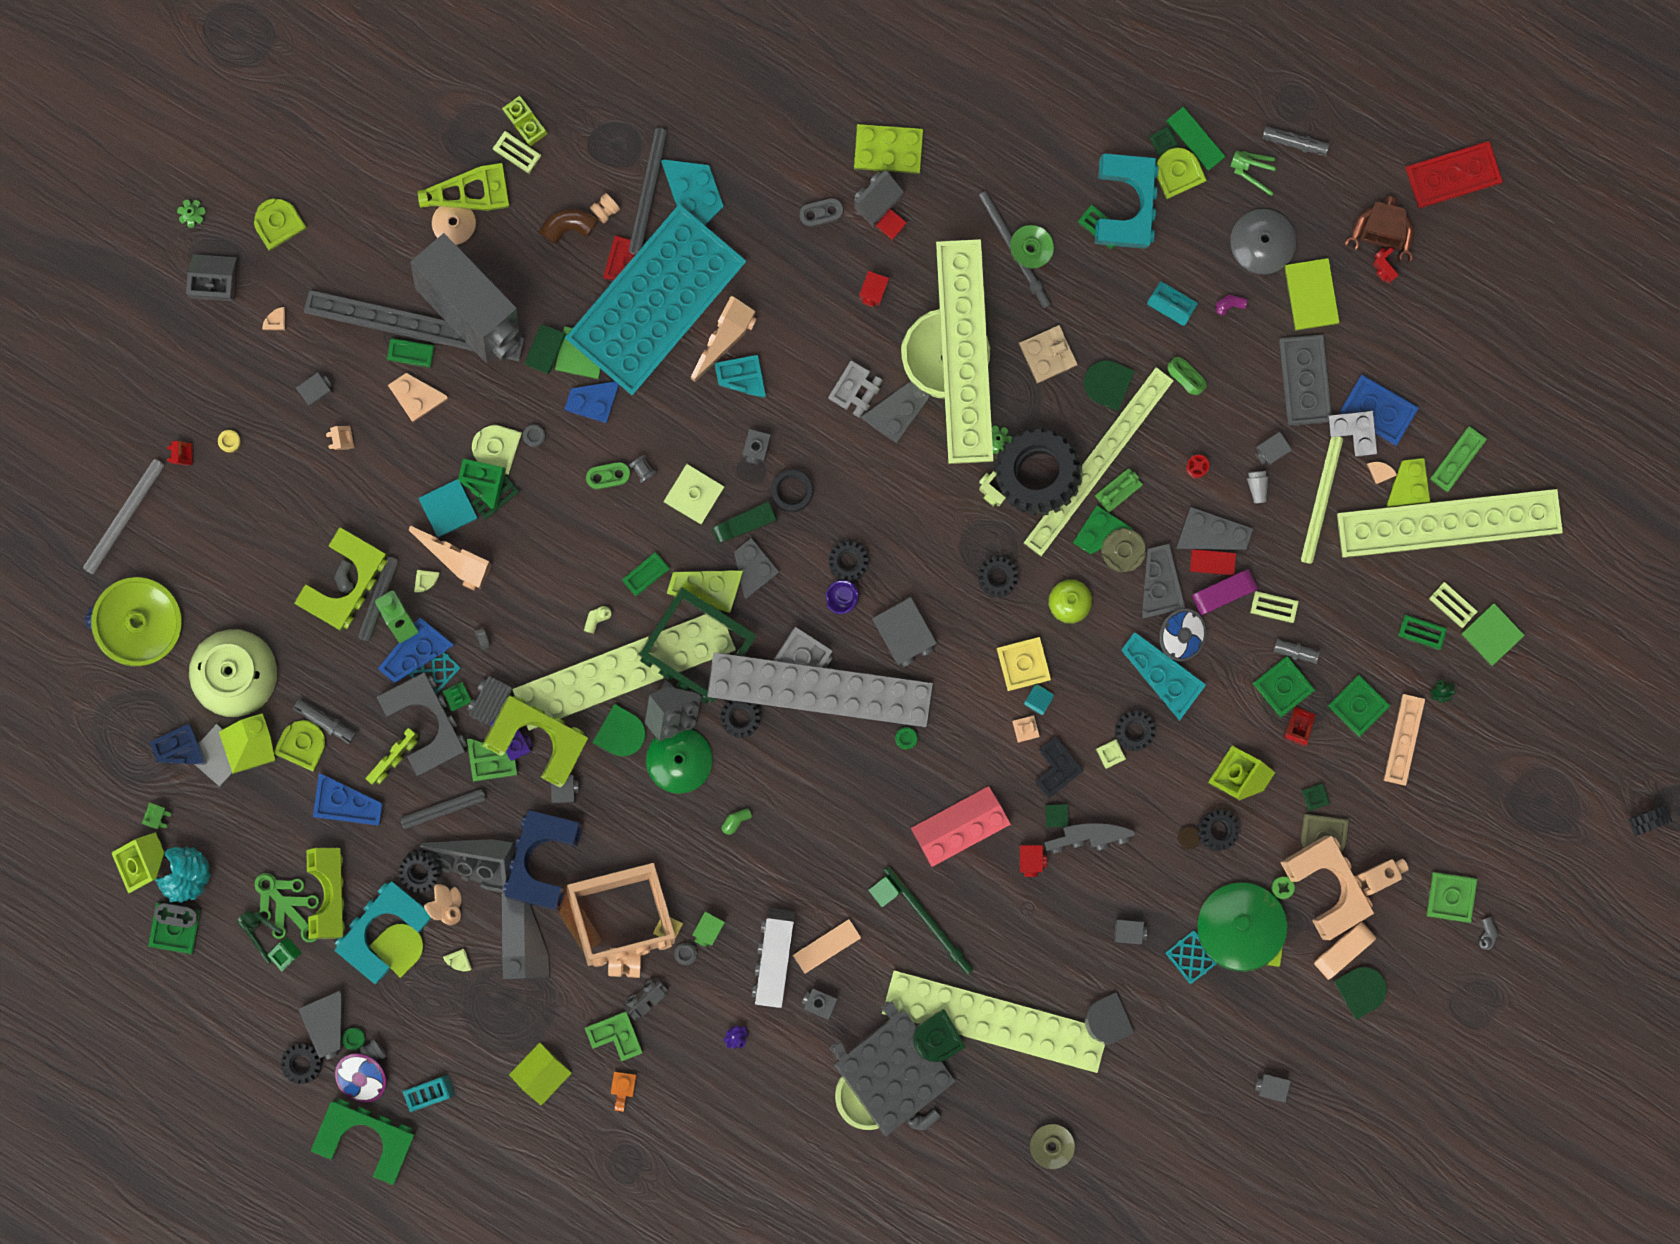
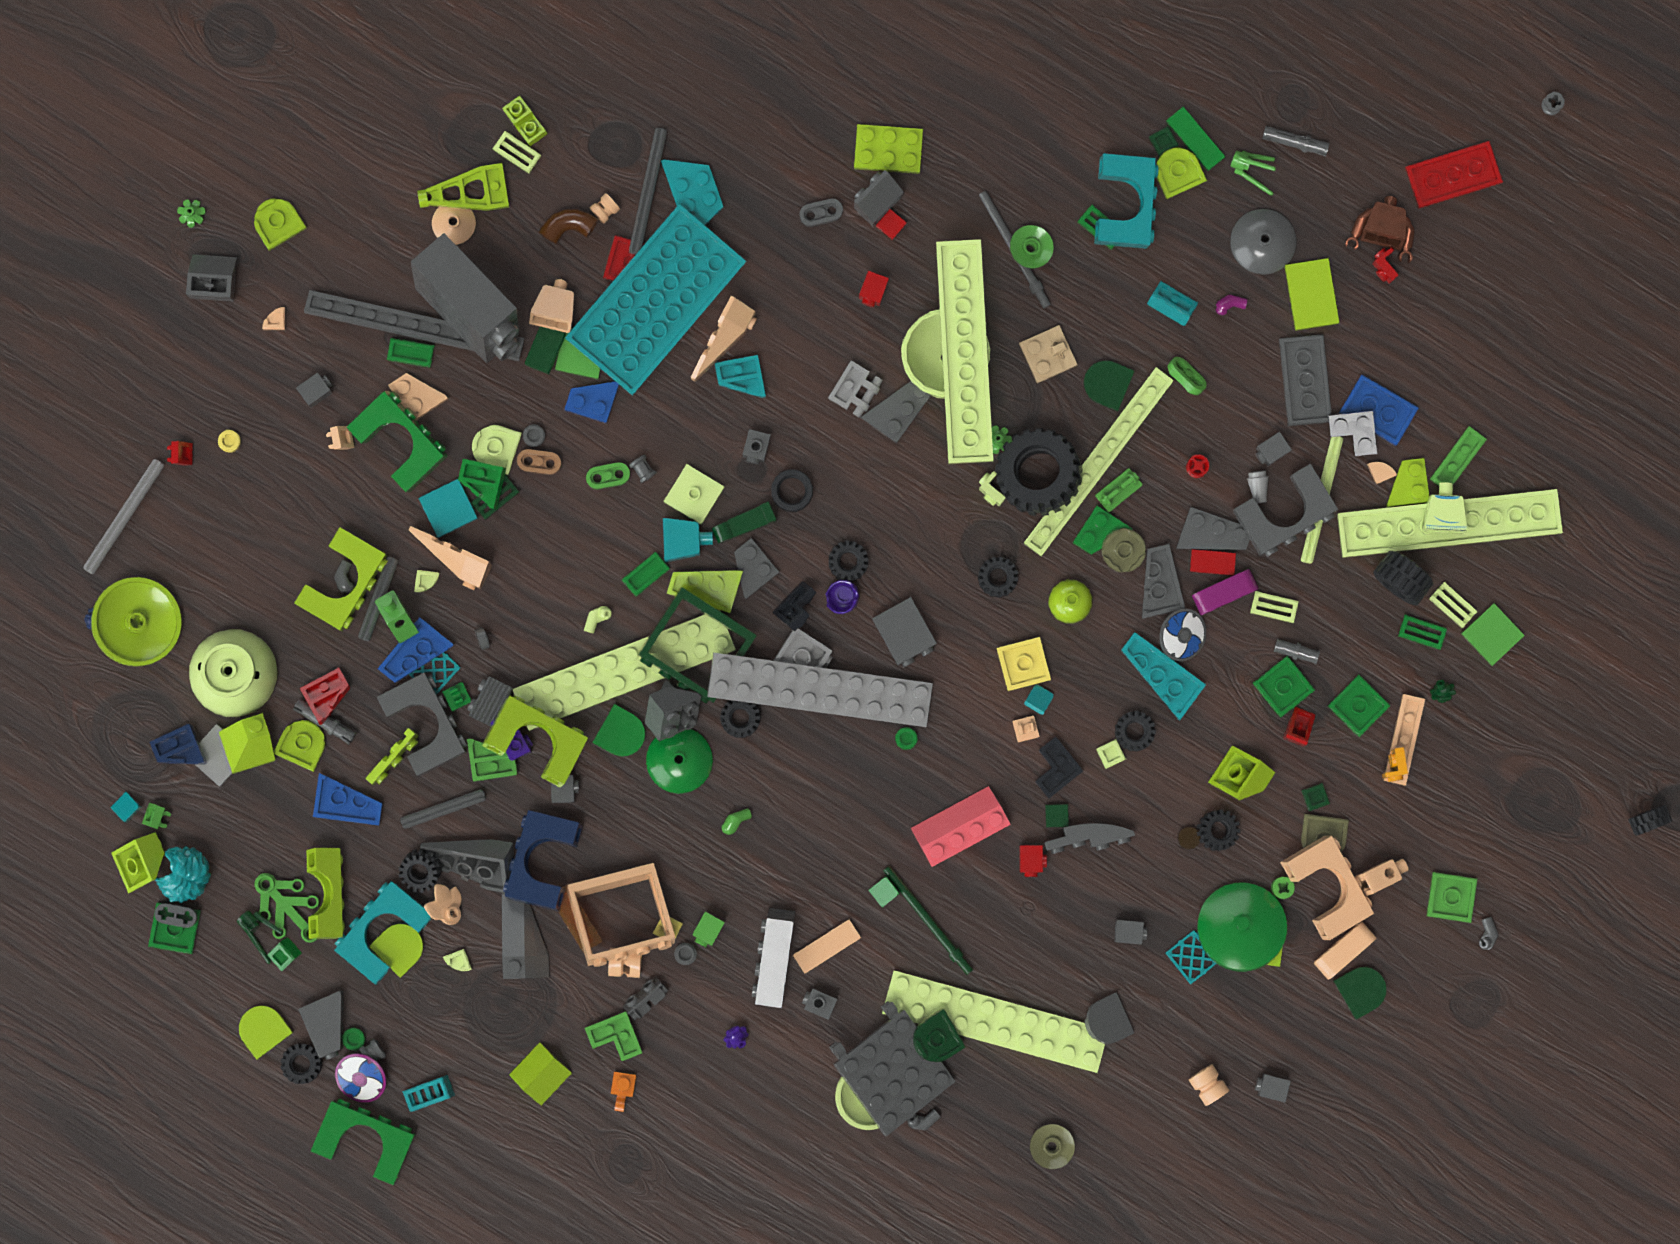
none -> teal slope [110,792,142,823]
none -> lime tile [239,1006,293,1060]
none -> red wing [300,668,350,725]
none -> green arch [346,391,448,492]
none -> medium nougat plate [517,449,561,475]
none -> light nougat torso [529,279,574,333]
none -> teal torso [663,518,713,562]
none -> black plate [772,581,816,632]
none -> light nougat wheel [1188,1064,1230,1106]
none -> dark grey arch [1233,464,1338,557]
none -> black tyre [1373,550,1434,606]
none -> light orange bracket [1382,747,1408,782]
none -> yellowish green torso [1422,483,1467,534]
none -> dark grey bush [1541,92,1565,115]

